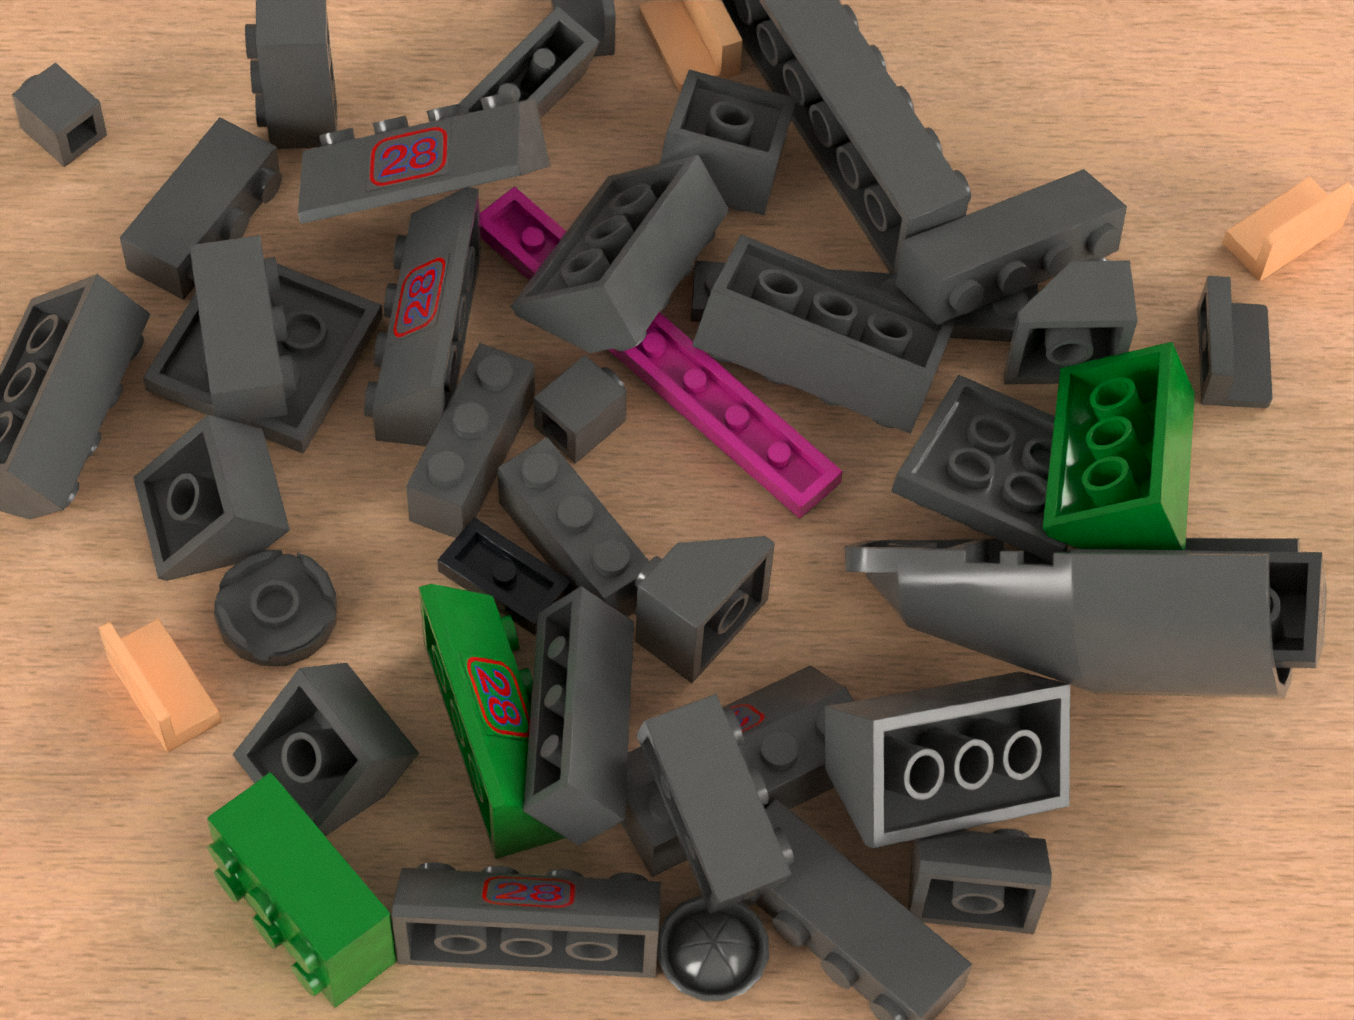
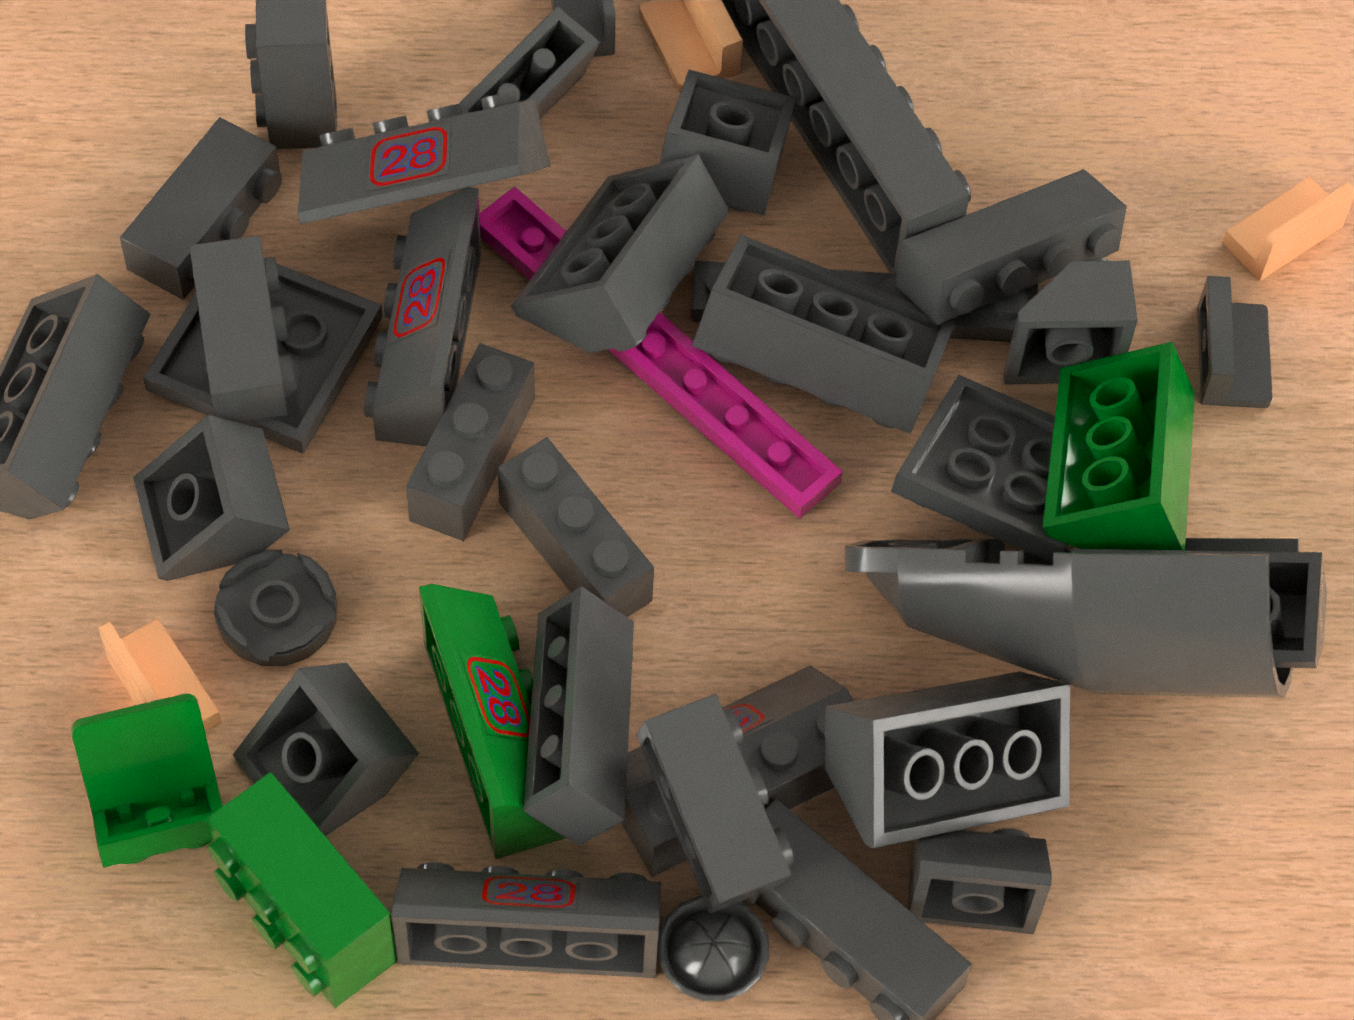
dark grey brick [12,62,107,167] -> none
black plate [437,517,572,635] -> none
dark grey brick [534,355,627,464] -> none
dark grey slope [634,536,775,683] -> none
none -> green bracket [71,694,223,868]

